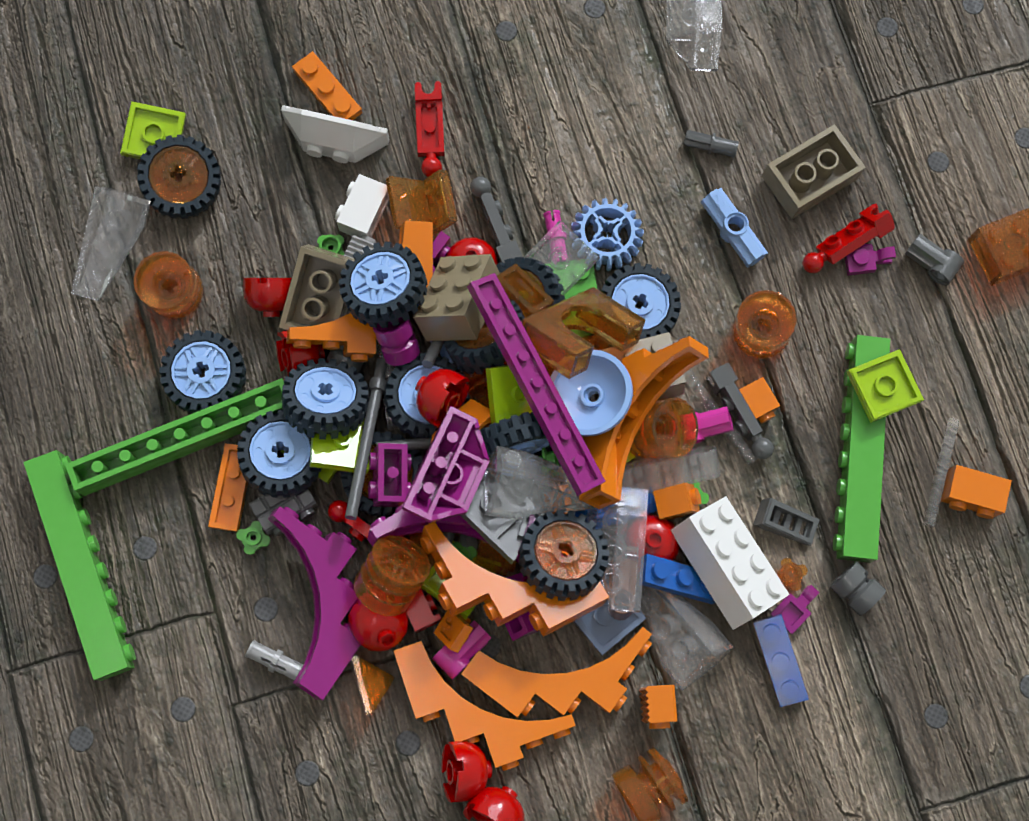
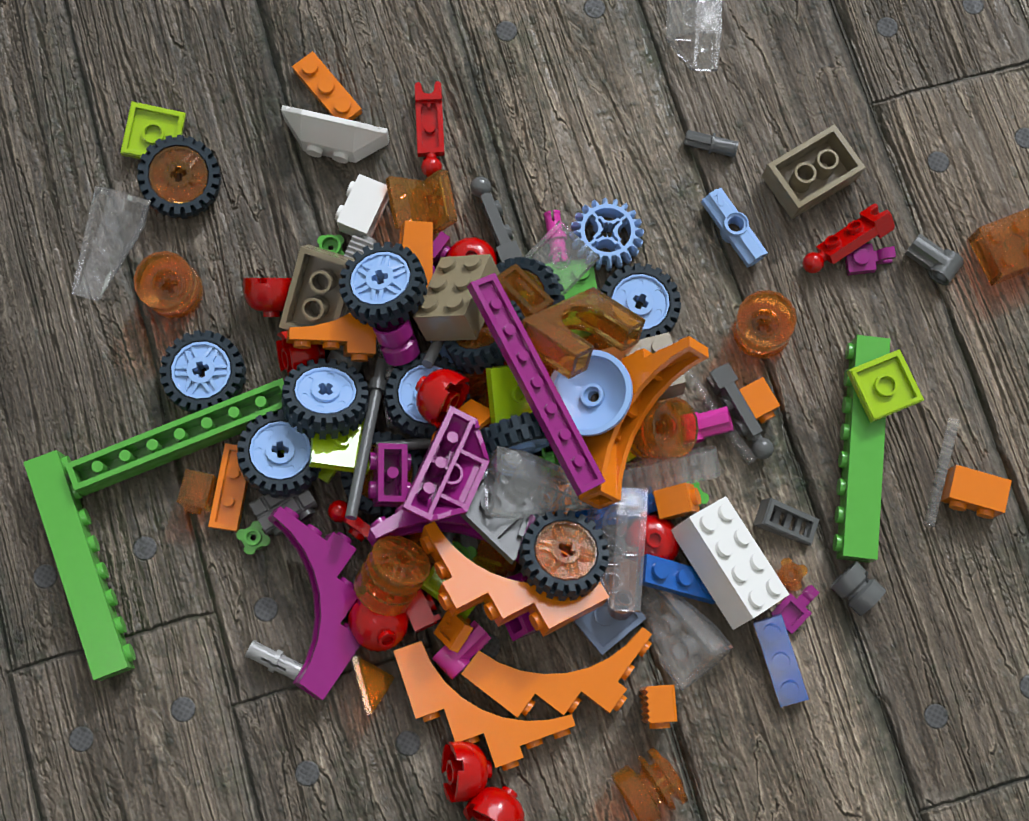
none -> clear orange brick [177,469,218,515]

